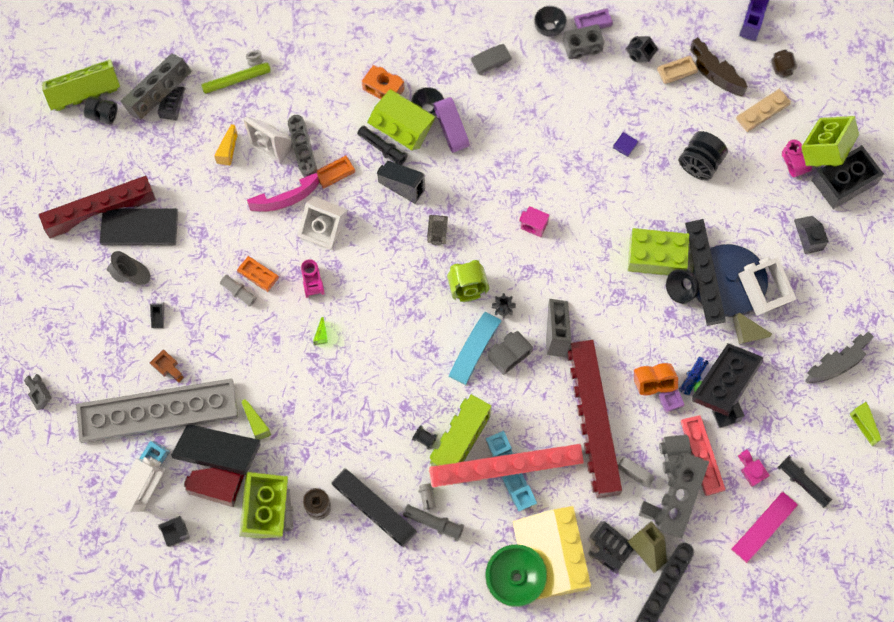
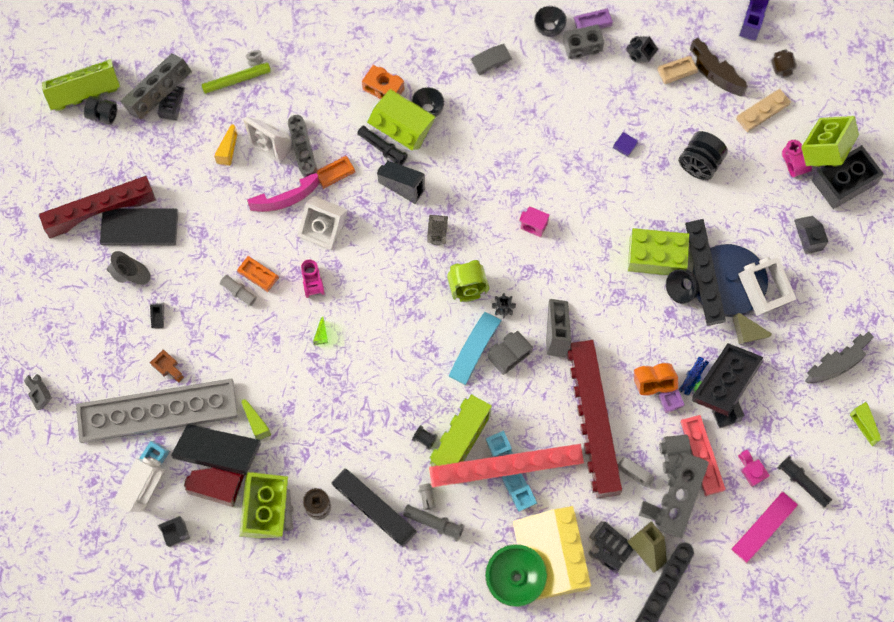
medium lavender beam [433,97,470,153] -> none

